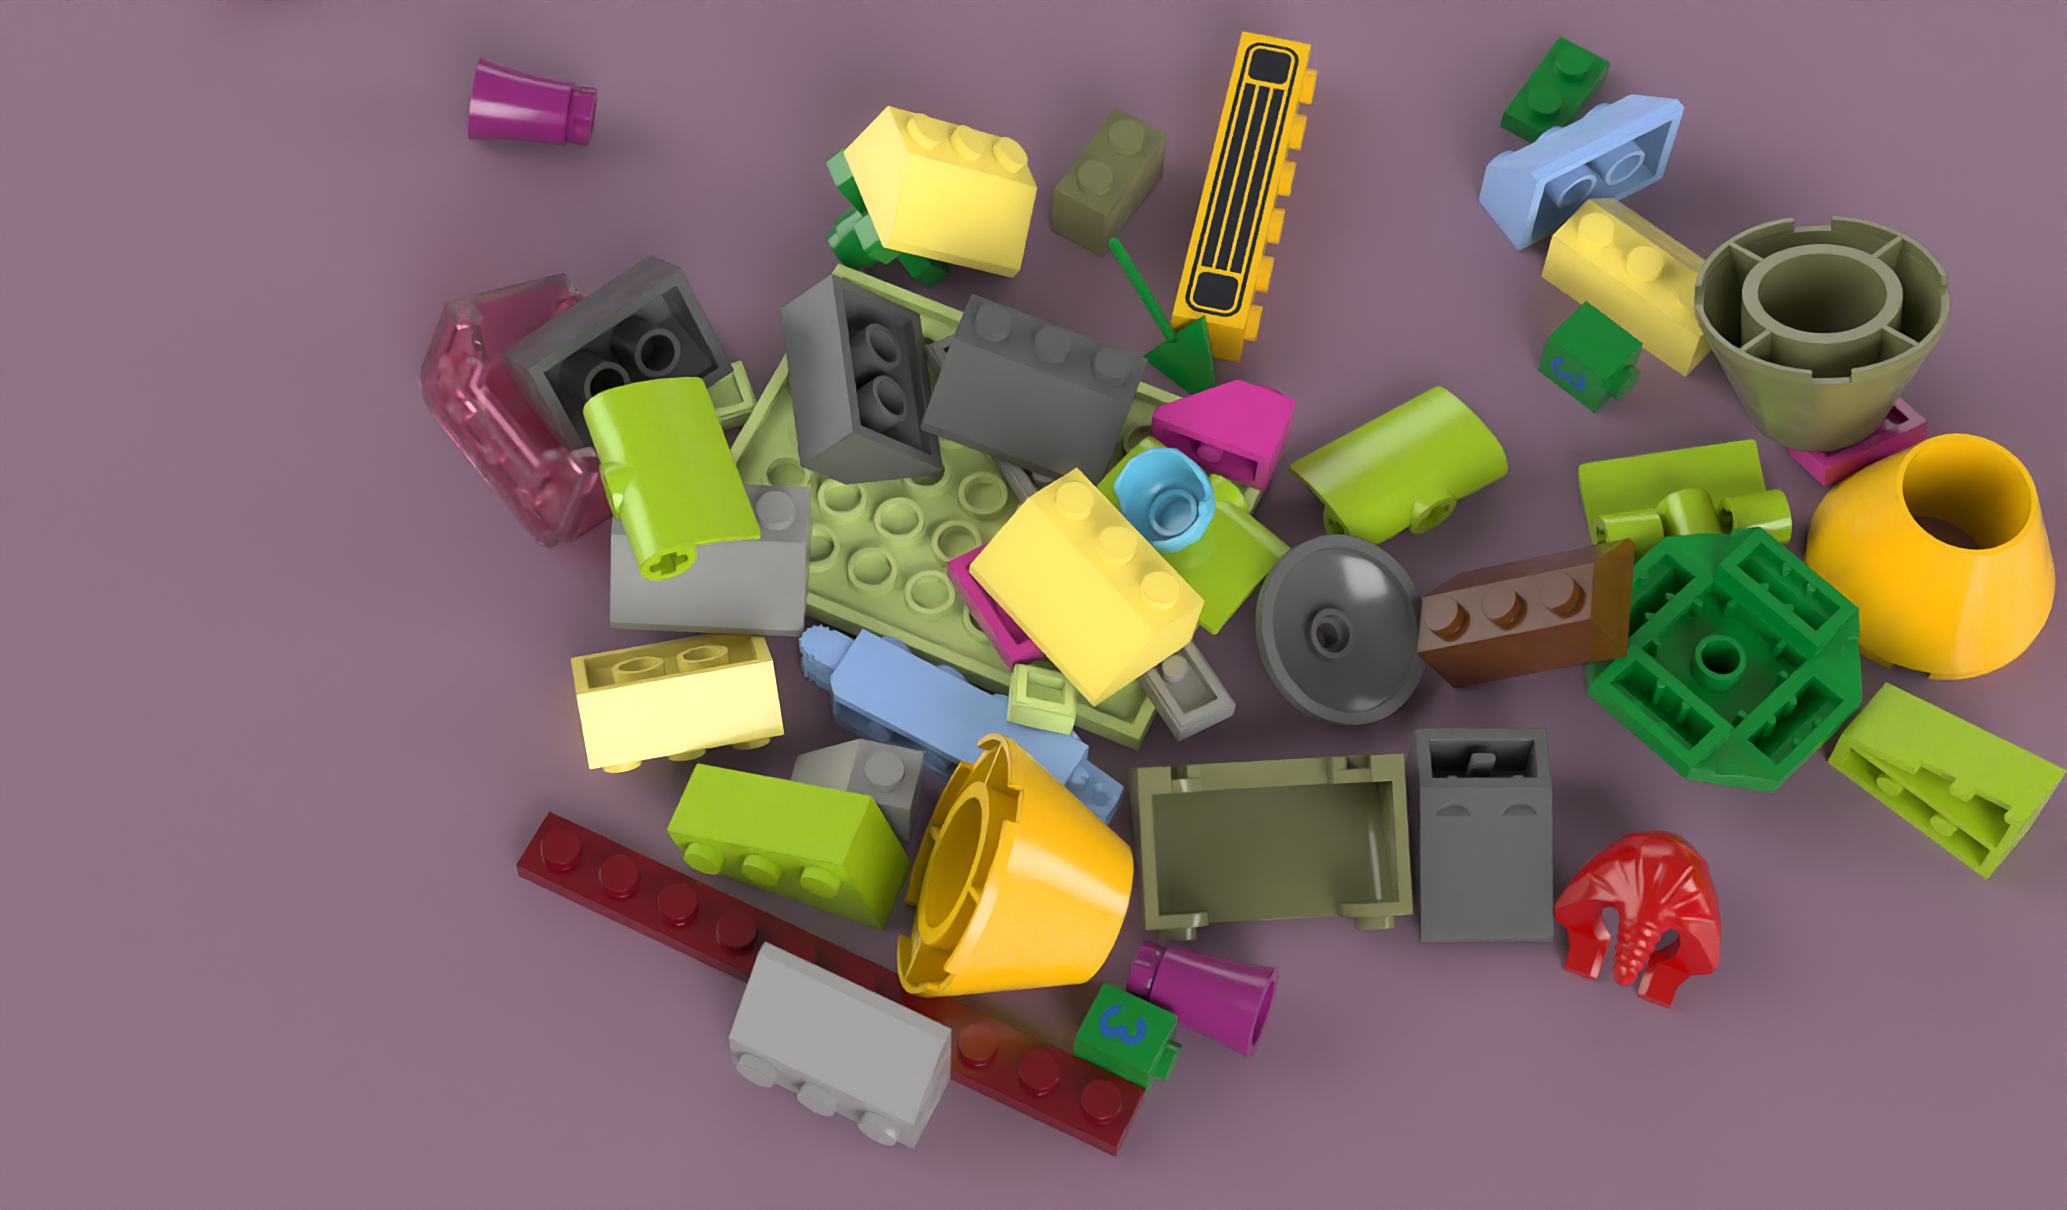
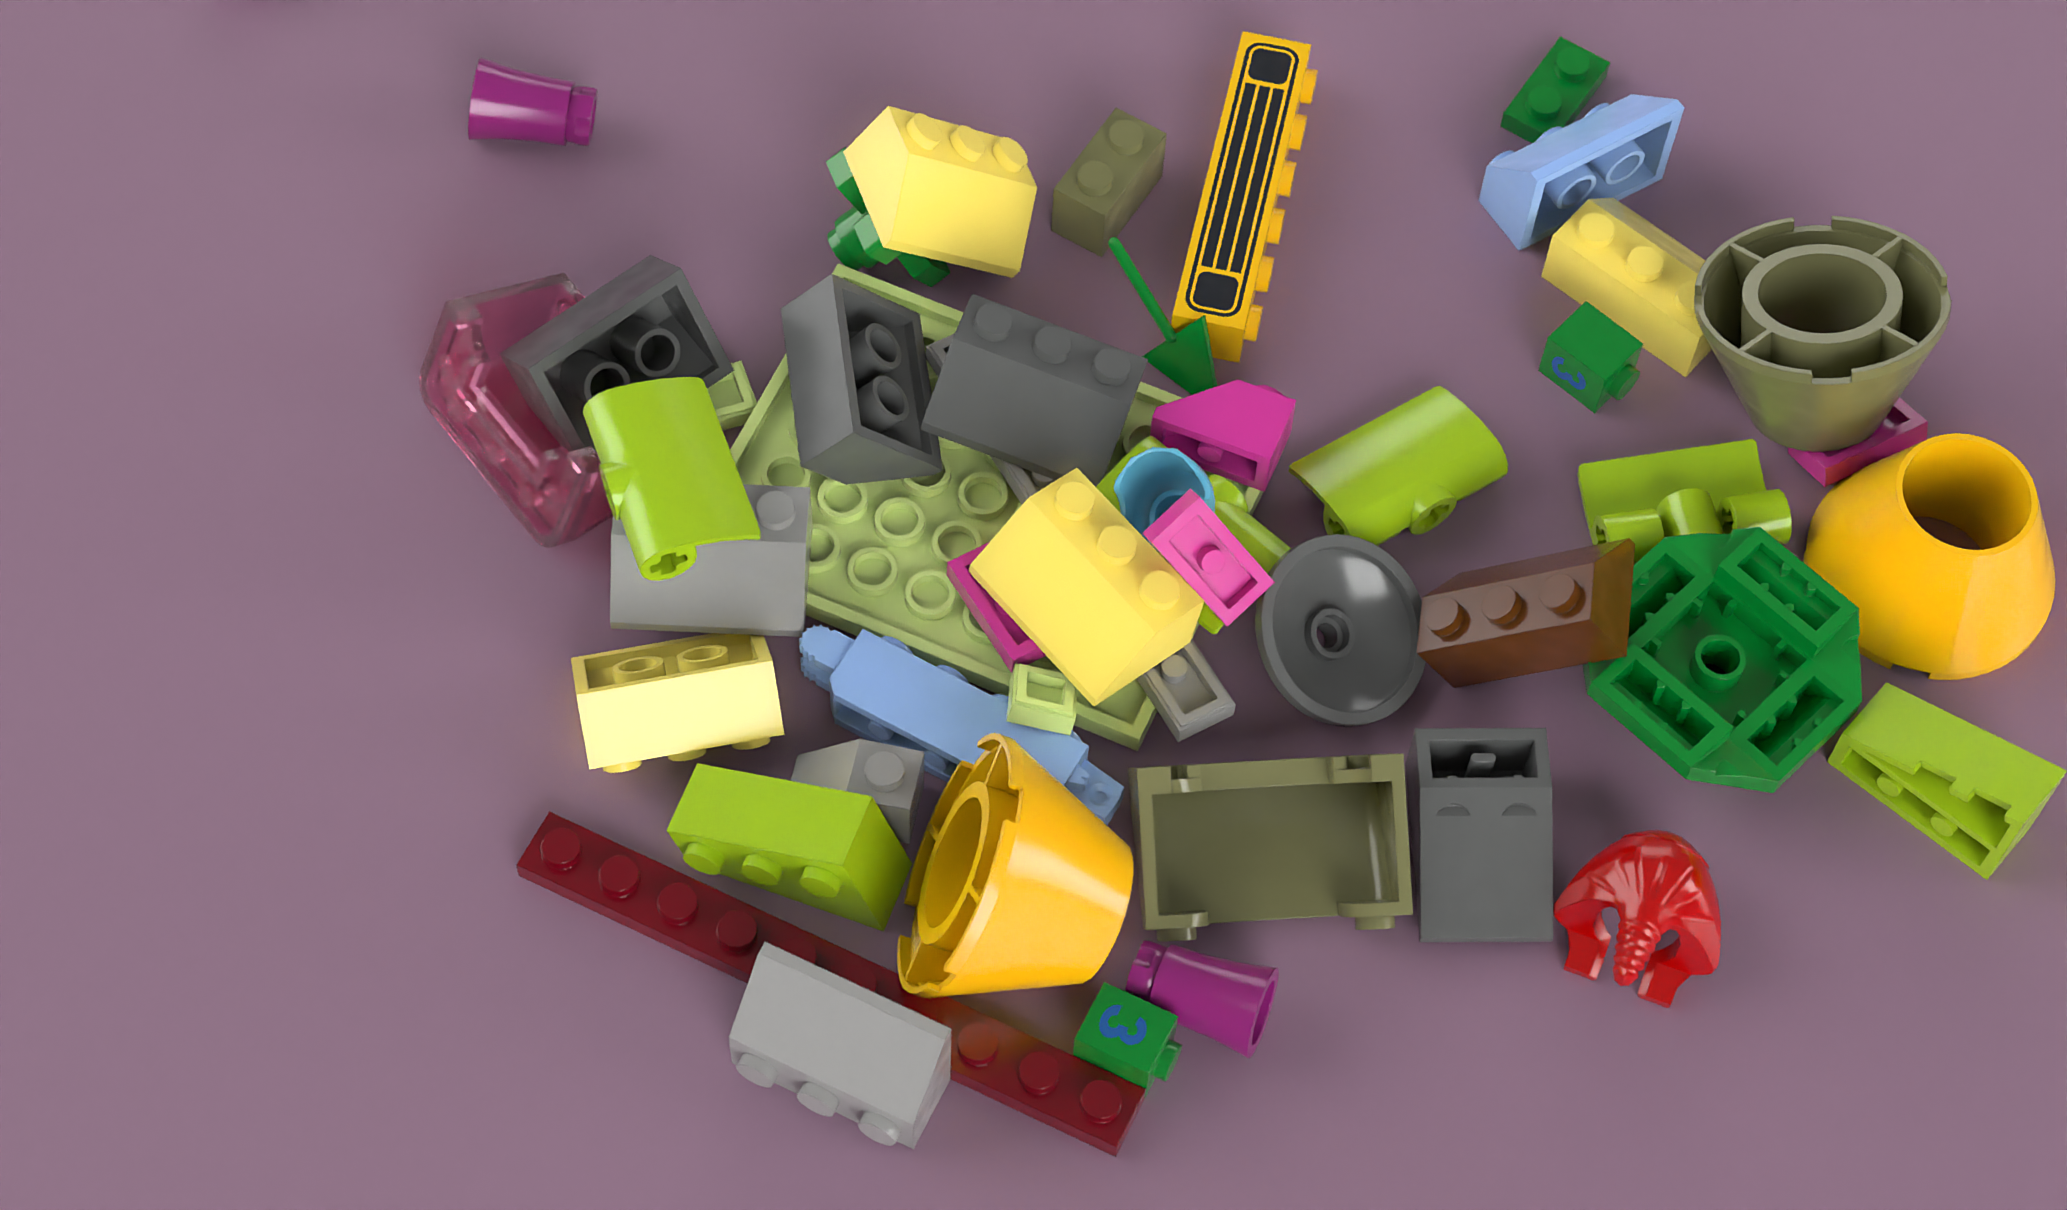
none -> plate [1142,489,1275,627]

